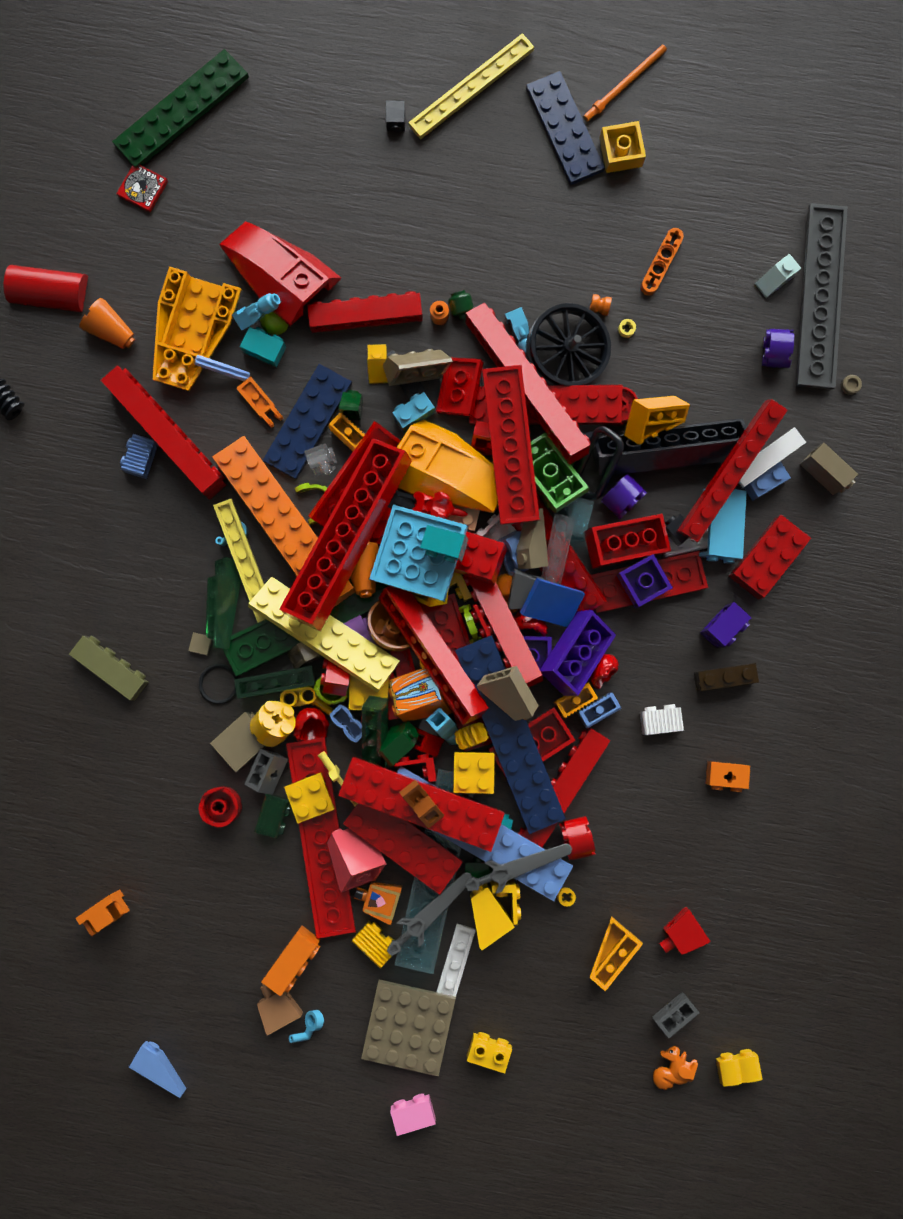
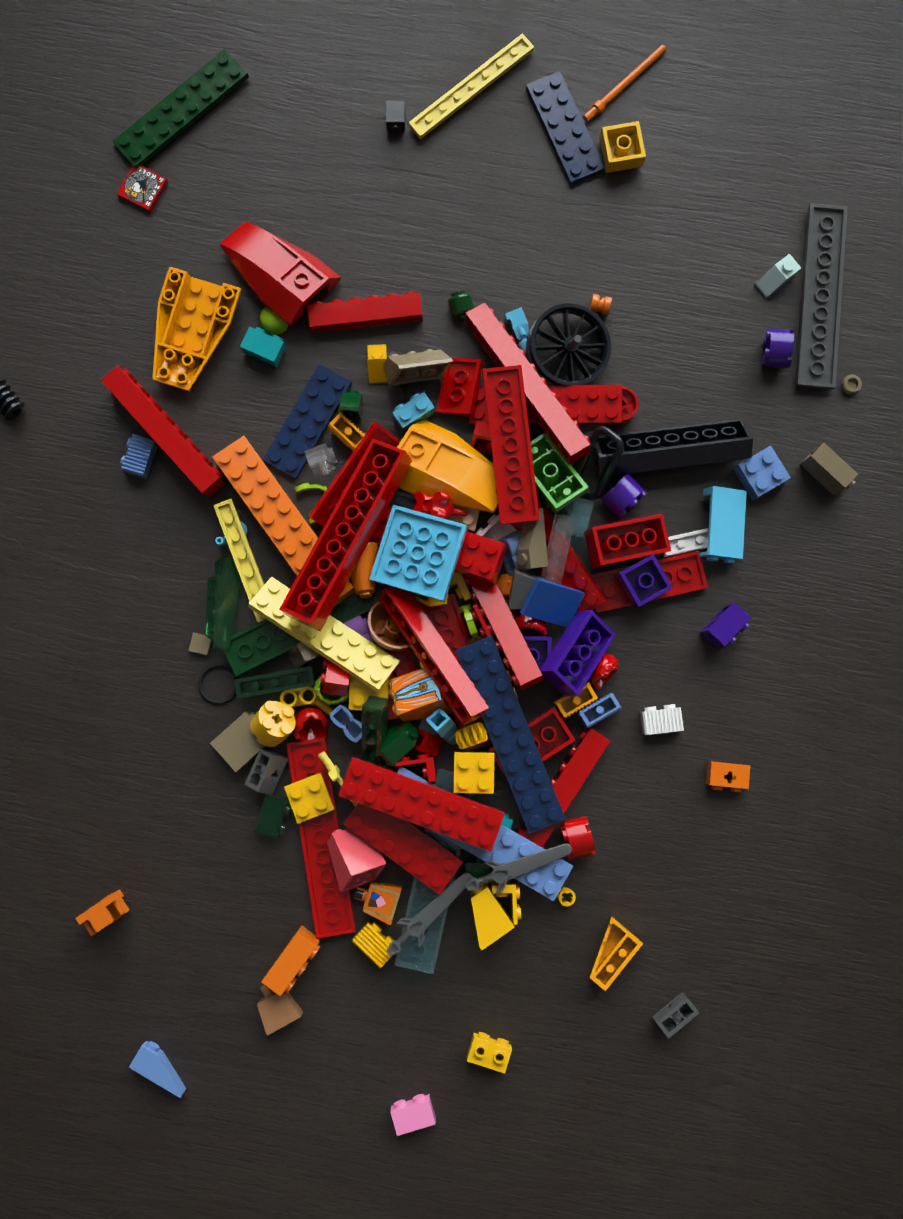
red brick [3,265,88,312] -> none
olive brick [69,635,149,701] -> none
orange cone [79,298,135,349] -> none
light blue axle [194,355,250,381] -> none
red brick [198,786,242,827] -> none
medium azure piece [232,293,280,330] -> none
orange hinge [236,376,284,428] -> none
medium azure plate [289,1010,324,1043] -> none
dark tan plate [361,979,456,1077] -> none
dark orange slope [399,780,444,829] -> none
teal brick [420,525,469,563] -> none
orange brick [430,301,449,325] -> none
white tile [436,923,476,997] -> none
dark tan slope [477,666,538,721] -> none
light yellow bush [618,319,636,338] -> none
light orange wedge [624,396,690,445] -> none
orange beam [641,228,684,295] -> none
orange animal [653,1046,698,1090] -> none
red torso [659,907,711,955] -> none
black brick [665,514,688,546] -> none
red brick [677,399,788,542] -> none
dark brown brick [694,663,759,691] -> none
yellow brick [716,1049,762,1086] -> none
red brick [729,515,811,600] -> none
white tile [739,427,806,488] -> none

